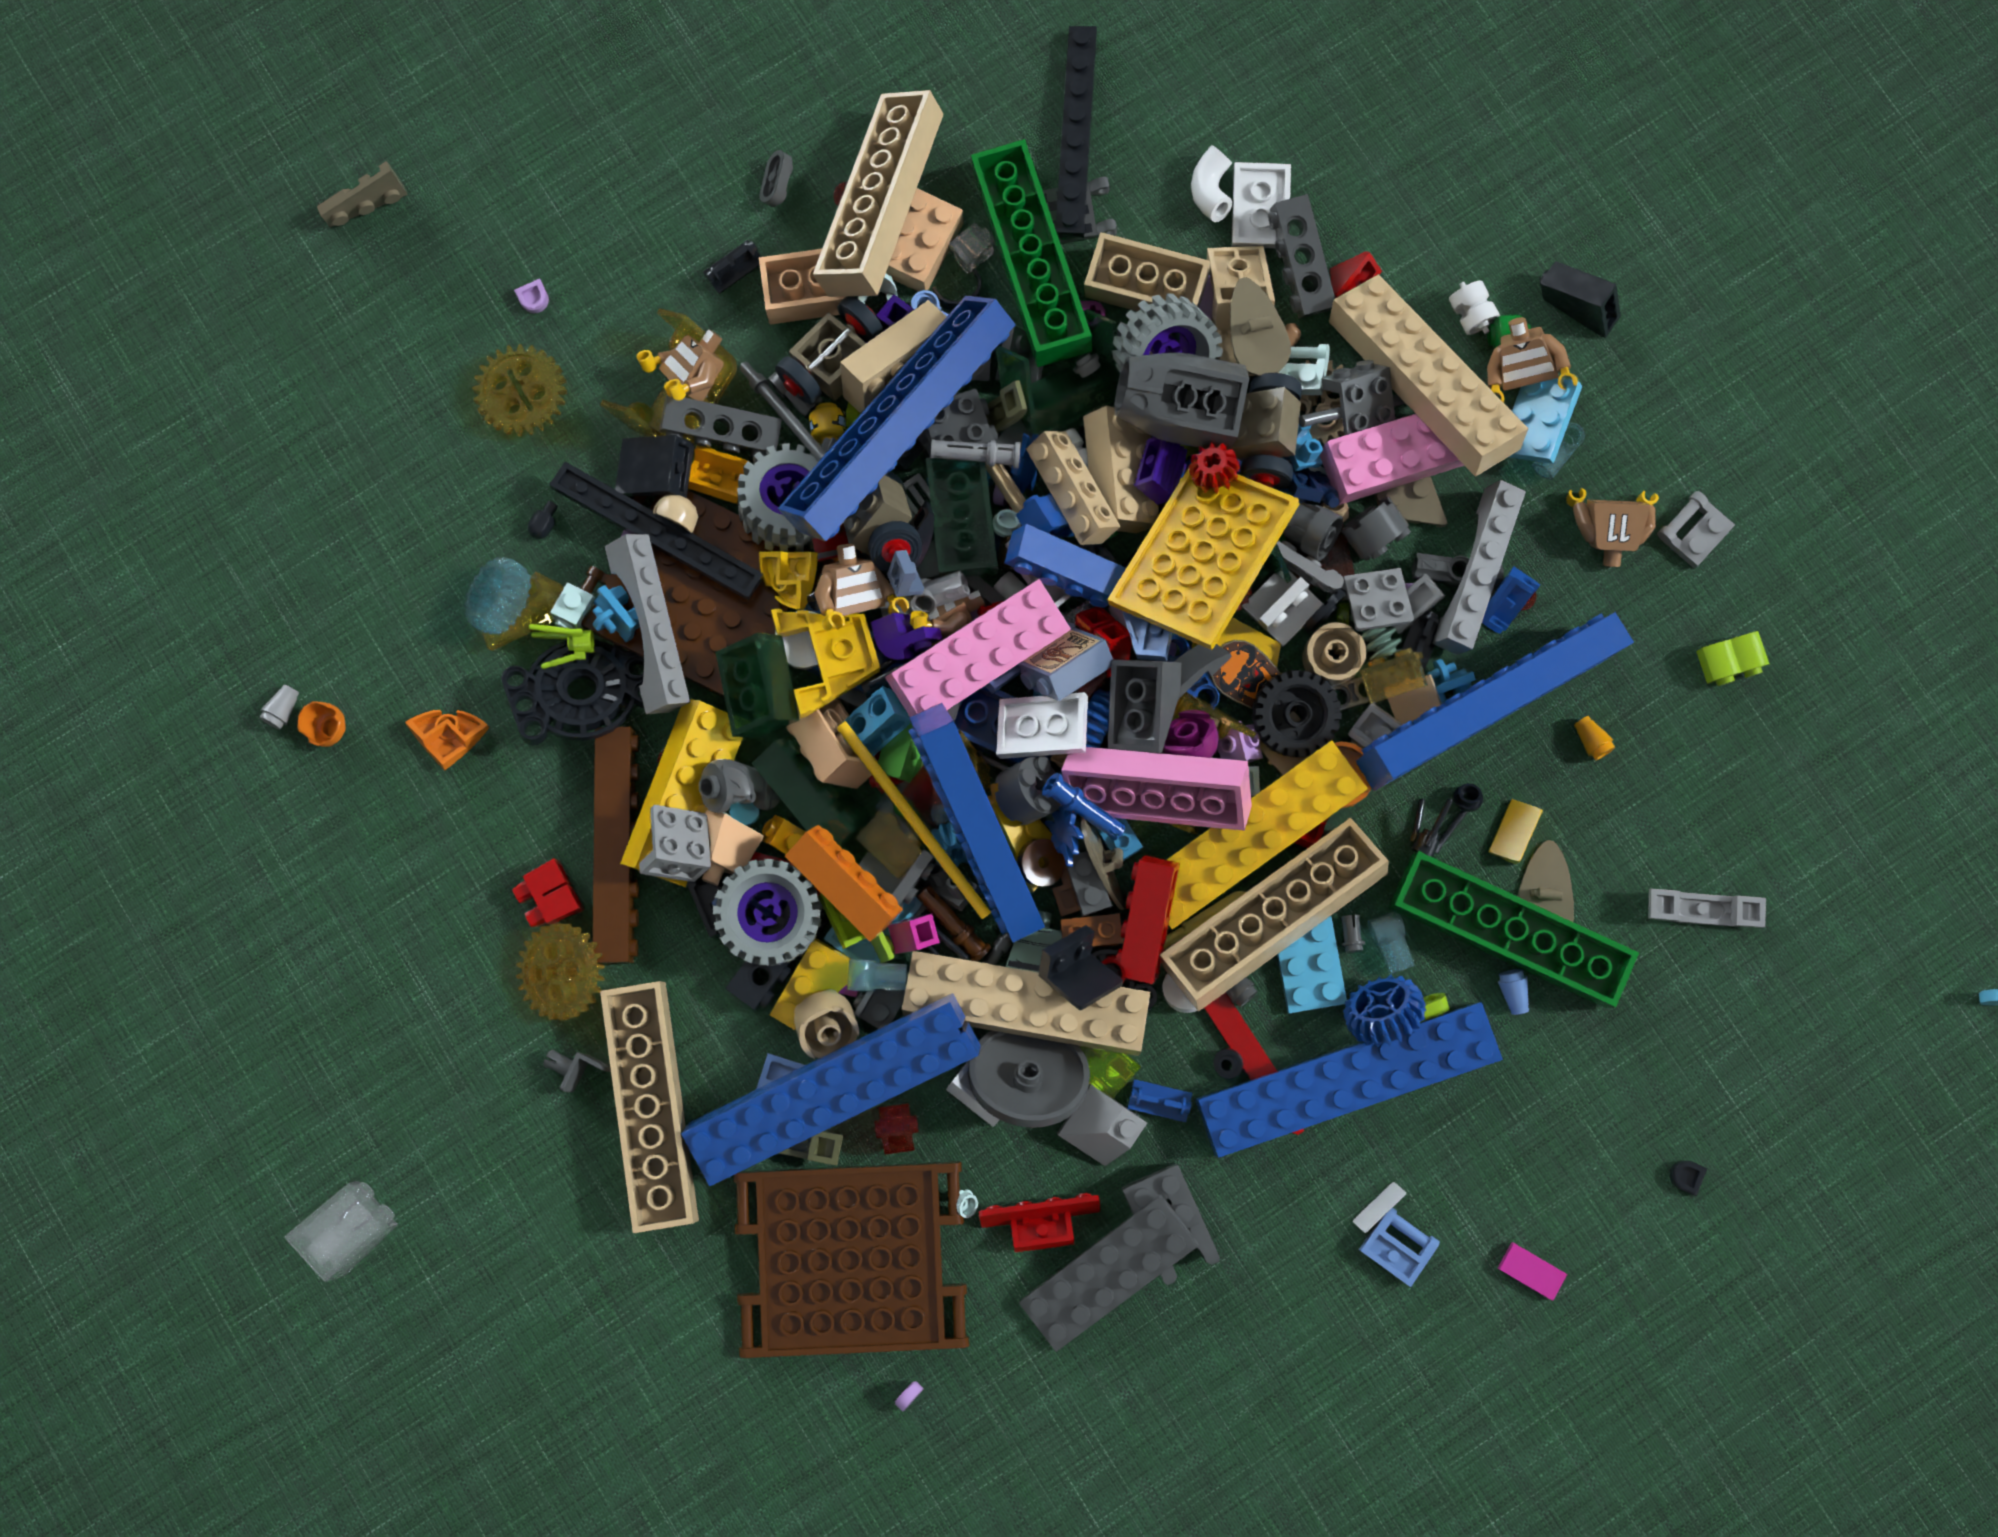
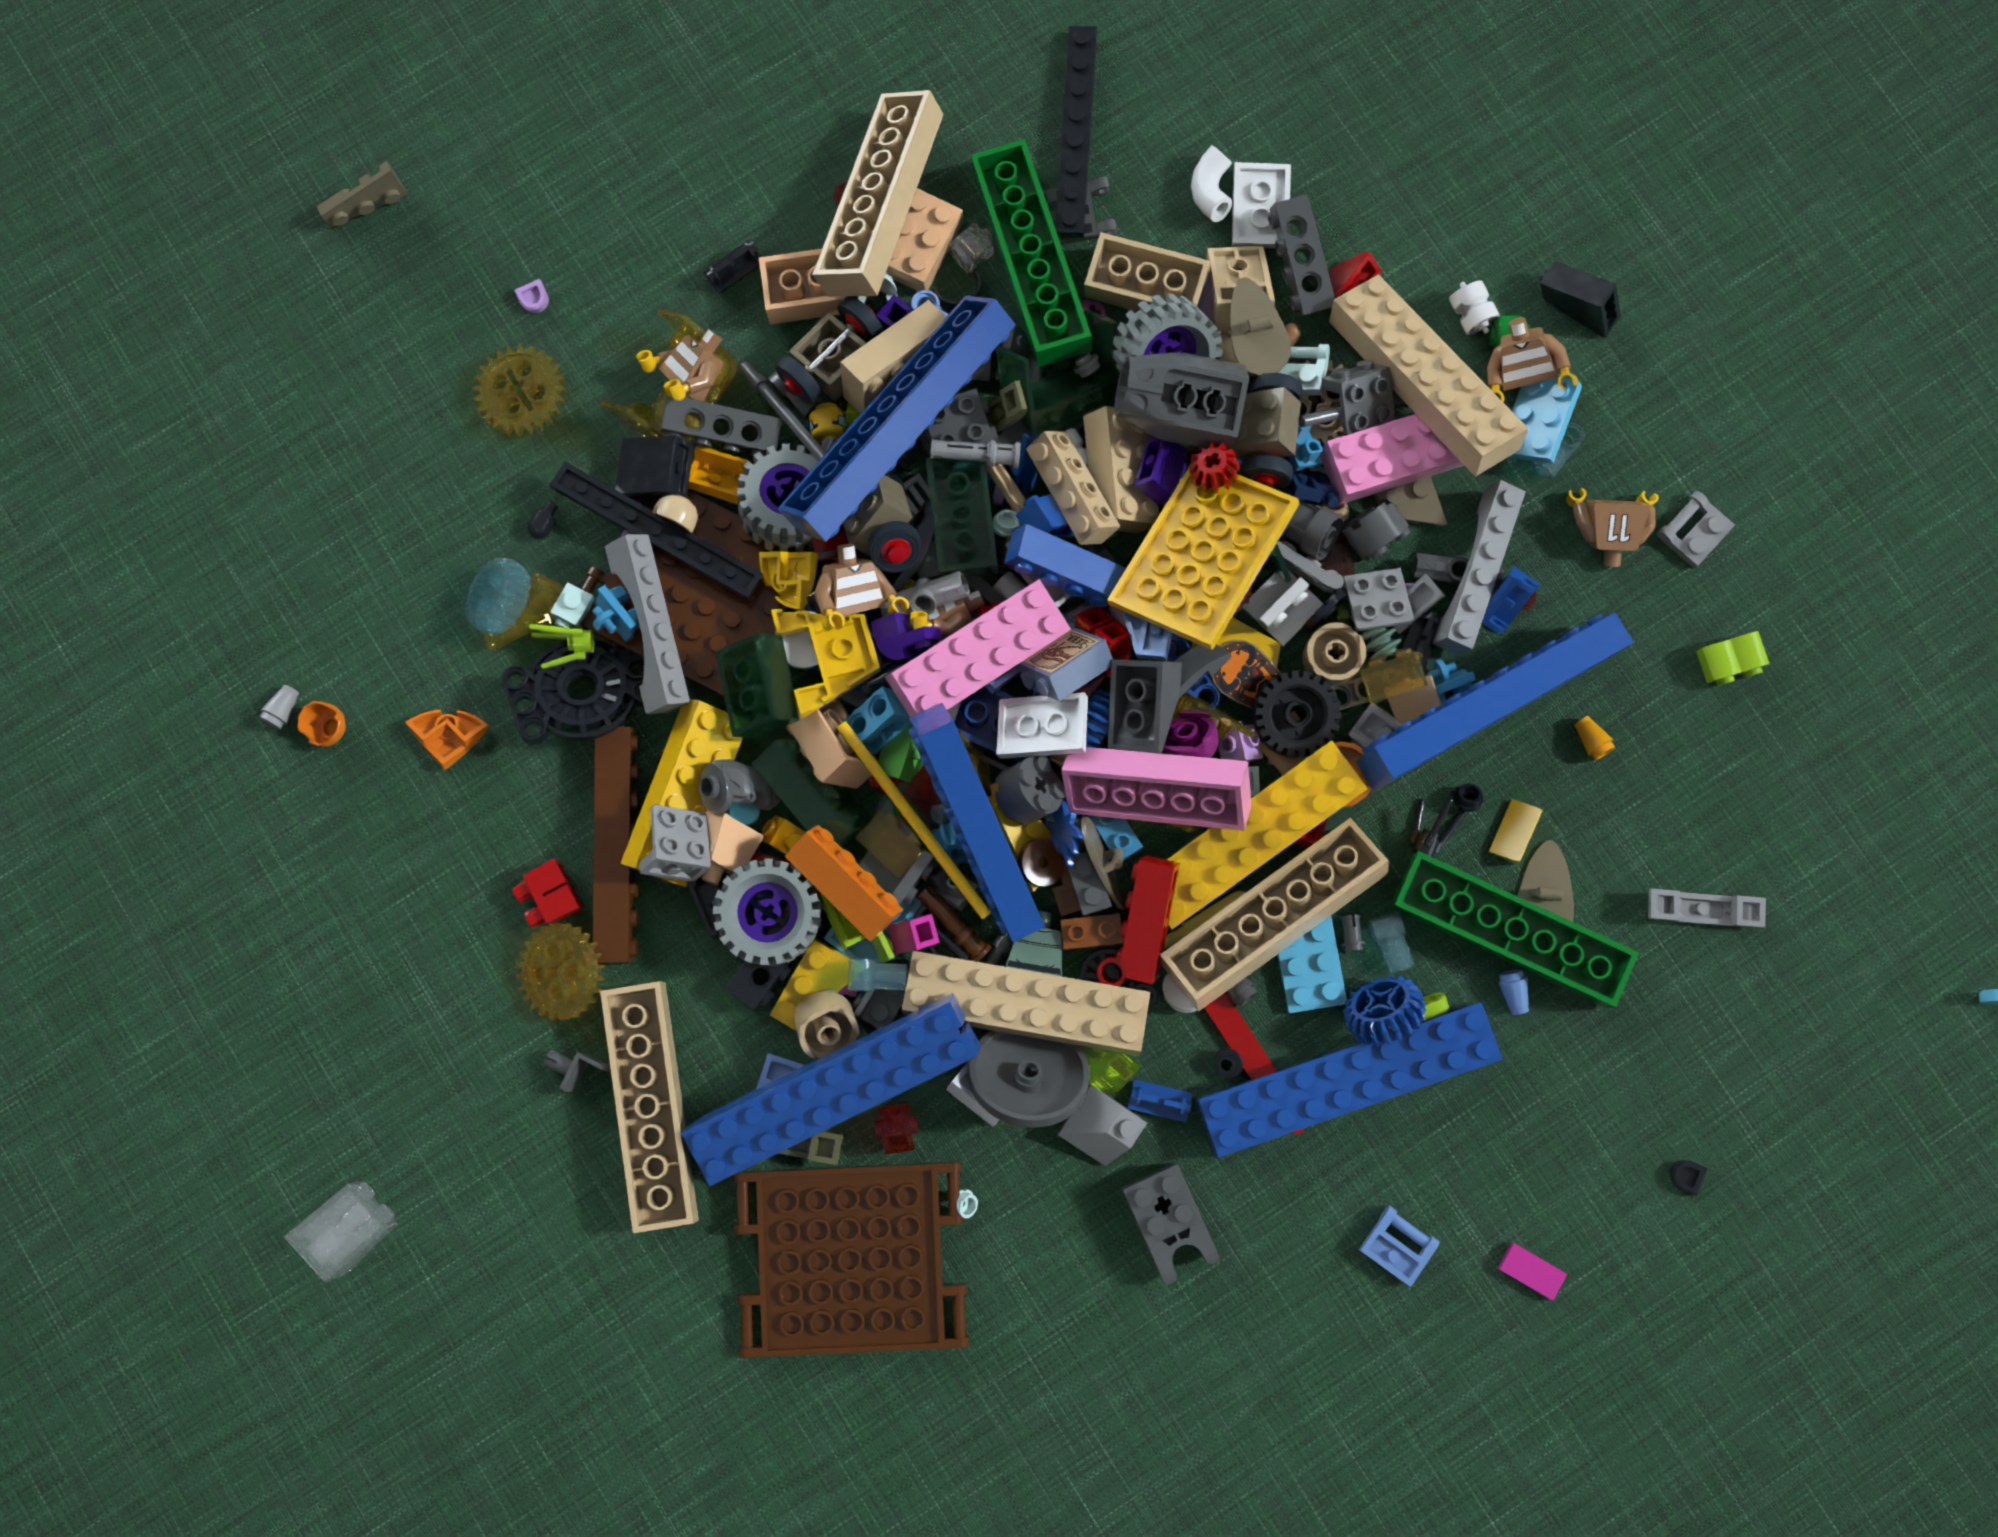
dark grey plate [759,150,793,207] -> none
sand blue bracket [887,550,924,597] -> none
lavender tile [895,1381,924,1412] -> none
red bracket [979,1193,1100,1253] -> none
dark grey plate [1019,1194,1199,1352] -> none
black bracket [1038,925,1123,1010] -> none
blue pin [1042,773,1125,840] -> none
white sticker [1353,1182,1406,1233] -> none

